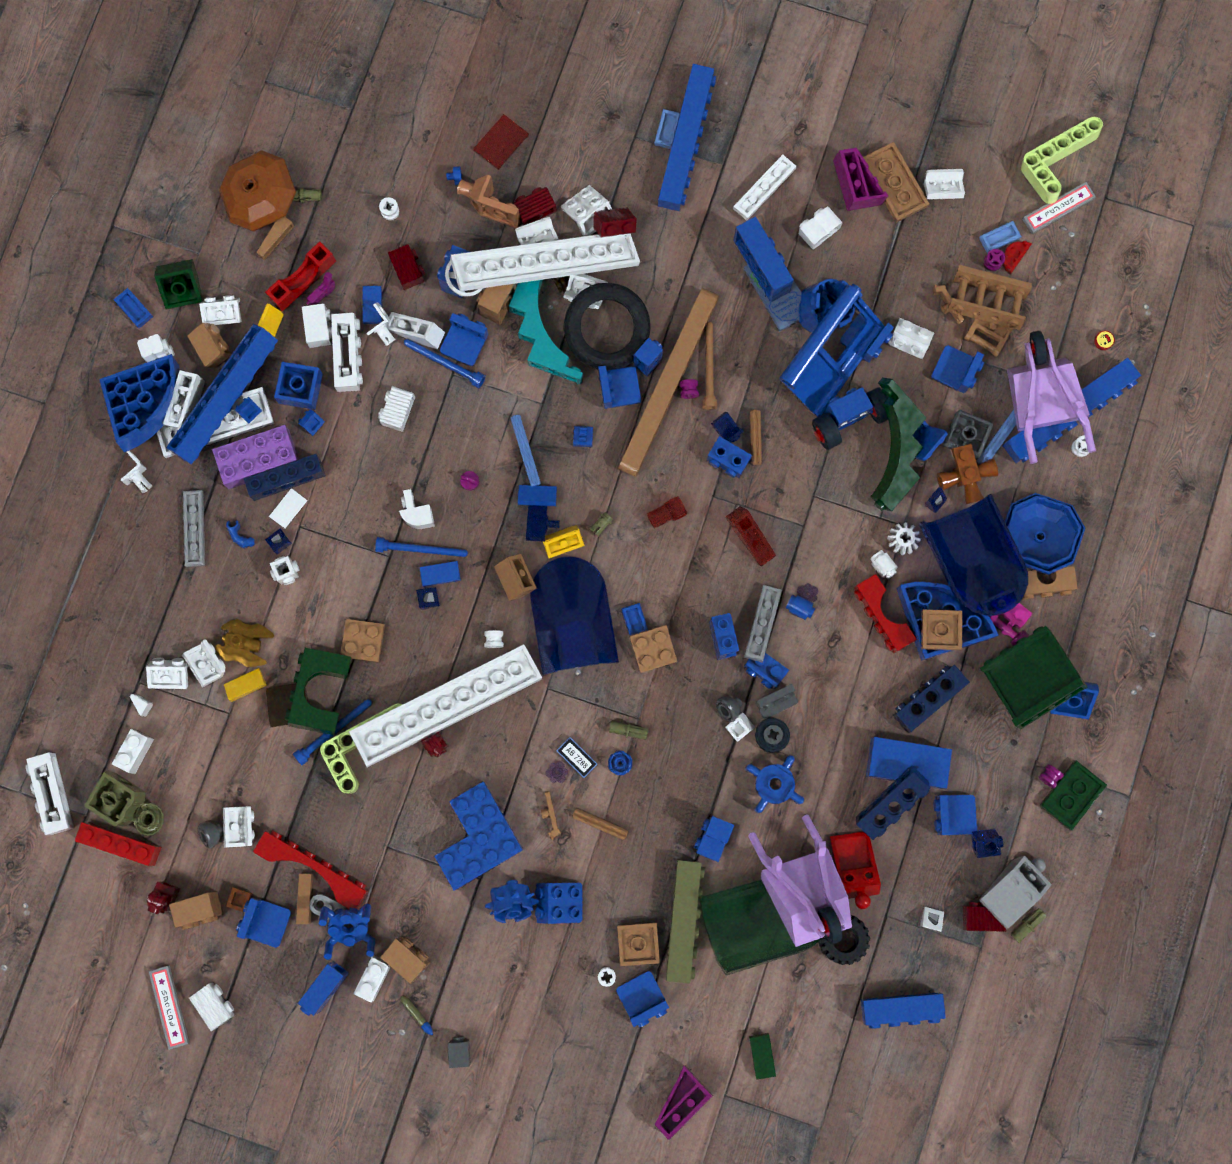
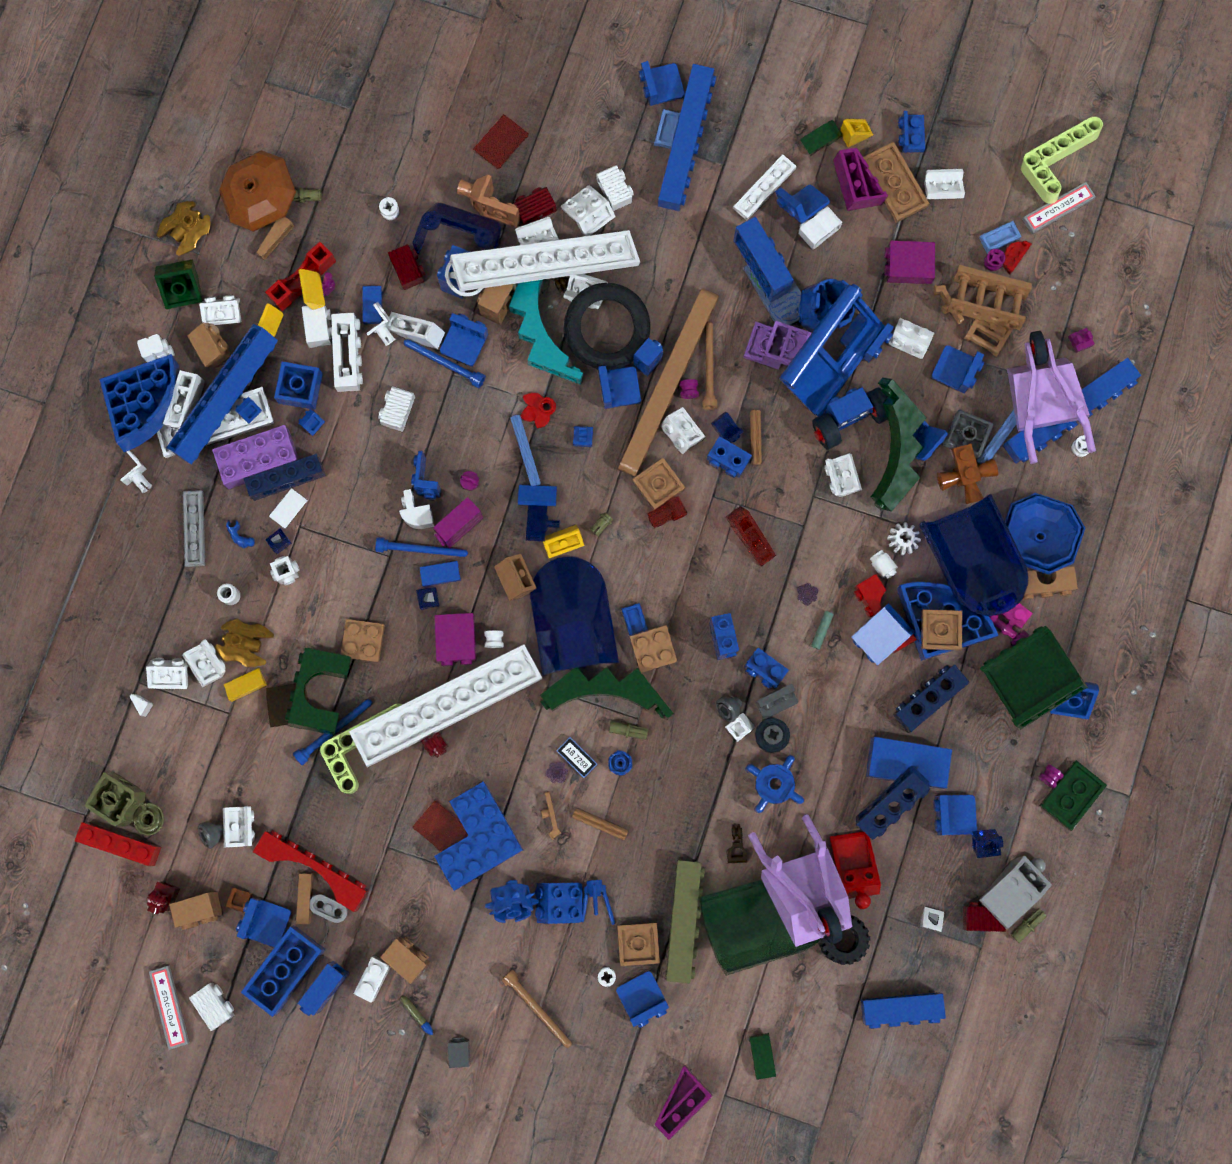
white brick [26,752,74,835] -> none
white brick [112,729,154,774] -> none
blue tile [114,288,153,328] -> none
blue plate [319,903,376,960] -> none
blue tile [446,166,462,185] -> none
dark red brick [593,207,637,238] -> none
blue brick [694,816,734,862] -> none
light grey tile [744,585,782,663] -> none
blue brick [786,595,816,620] -> none
clear blue slope [925,487,947,513] -> none
tile [1094,331,1115,350] -> none
none -> pearl gold piece [157,201,211,256]
none -> white brick [217,584,240,605]
none -> blue brick [241,925,326,1017]
none -> yellow slope [299,269,325,310]
none -> blue bracket [411,450,442,500]
none -> clear blue windscreen [412,203,501,254]
none -> clear red piece [413,800,468,852]
none -> magenta brick [433,497,483,548]
none -> magenta brick [435,613,477,666]
none -> medium nougat piece [501,969,572,1048]
none -> red plate [520,393,556,429]
none -> dark green arch [540,666,674,720]
none -> blue plant [582,880,615,925]
none -> white brick [596,165,634,211]
none -> medium nougat plate [632,458,685,511]
none -> blue bracket [638,61,685,106]
none -> white bracket [660,407,705,454]
none -> dark brown piece [727,824,747,864]
none -> medium lavender bracket [743,321,812,370]
none -> blue bracket [775,184,830,224]
none -> dark green slope [800,120,843,156]
none -> sand green piece [811,611,834,650]
none -> white bracket [825,453,862,497]
none -> yellow slope [840,119,873,147]
none -> panel [851,603,915,666]
none -> magenta brick [884,241,935,284]
none -> blue bracket [898,111,925,153]
none -> magenta tile [1068,328,1095,353]

